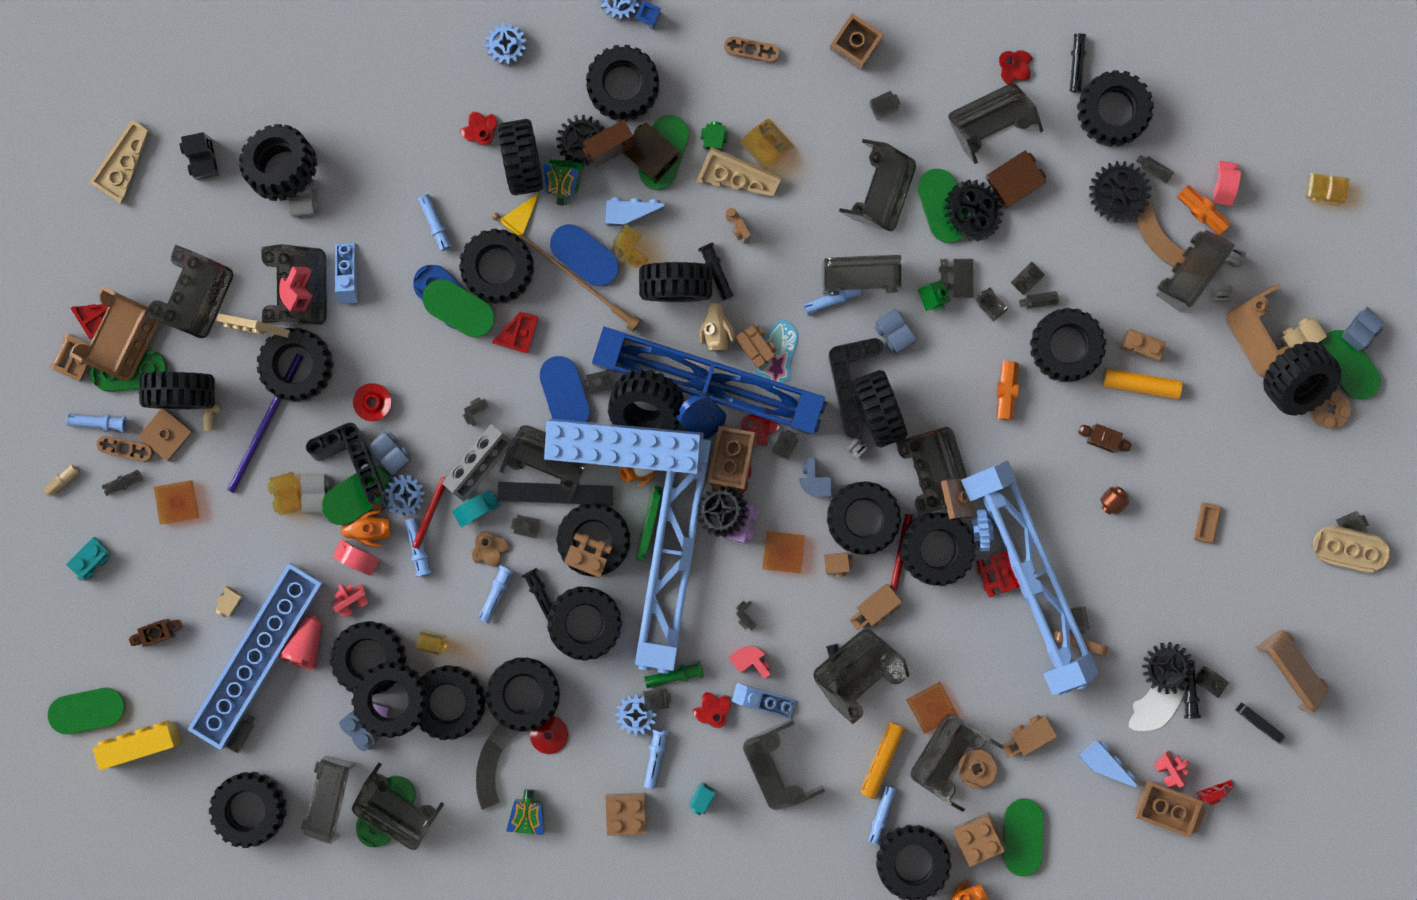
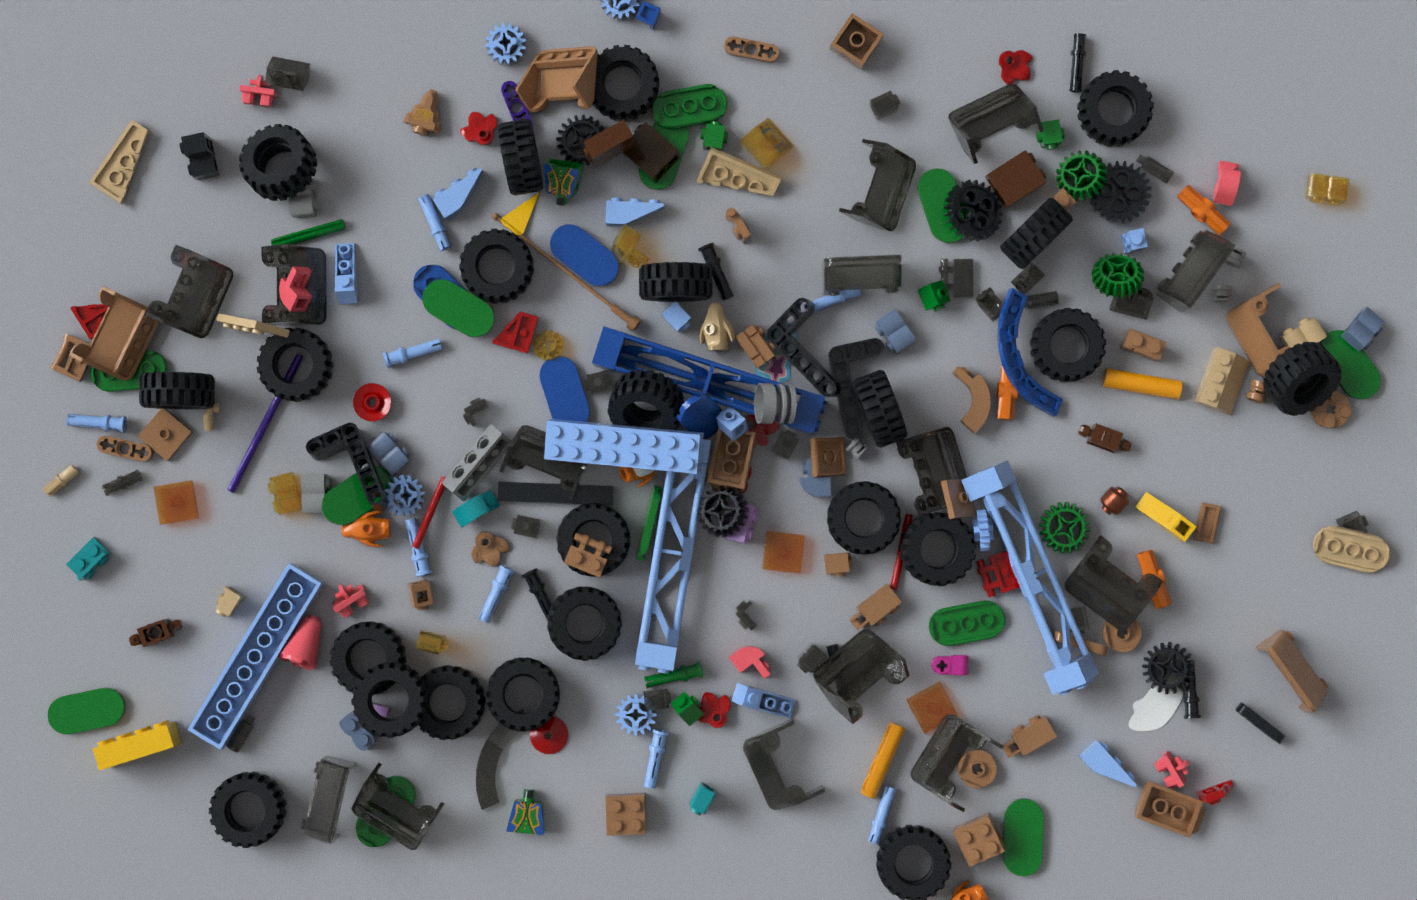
coral brick [333,540,380,576] -> none
medium nougat tile [1134,203,1215,276] -> none
clear smoke bracket [1196,666,1229,698] -> none
none -> coral hips [239,75,278,108]
none -> clear smoke brick [266,56,310,91]
none -> green axle [271,219,345,249]
none -> light blue pin [383,338,442,369]
none -> medium nougat rock [403,89,442,136]
none -> medium nougat brick [407,580,434,610]
none -> light blue slope [432,168,483,221]
none -> dark purple beam [501,81,533,127]
none -> medium nougat windscreen [515,46,598,112]
none -> clear yellow gear [533,330,563,360]
none -> green tile [652,84,727,129]
none -> light blue brick [661,301,691,333]
none -> green brick [670,692,704,727]
none -> light blue brick [716,407,748,441]
none -> light grey wheel [754,383,797,424]
none -> black beam [767,298,841,398]
none -> clear smoke brick [797,643,826,673]
none -> medium nougat plate [810,437,847,477]
none -> green tile [929,600,1005,646]
none -> dark pink piece [931,655,969,675]
none -> medium nougat arch [952,366,991,434]
none -> blue plate [997,288,1063,417]
none -> black tyre [1000,197,1073,269]
none -> green brick [1036,119,1065,150]
none -> green gear [1038,502,1091,554]
none -> medium nougat brick [1053,188,1076,211]
none -> green gear [1055,150,1108,202]
none -> clear smoke windscreen [1065,535,1164,630]
none -> green gear [1092,252,1144,299]
none -> medium nougat plate [1102,614,1142,652]
none -> clear smoke bracket [1109,288,1153,320]
none -> light blue brick [1121,228,1148,253]
none -> yellow slope [1135,492,1197,542]
none -> orange piece [1136,549,1172,609]
none -> tan slope [1194,347,1250,415]
none -> medium nougat wheel [1246,379,1266,404]

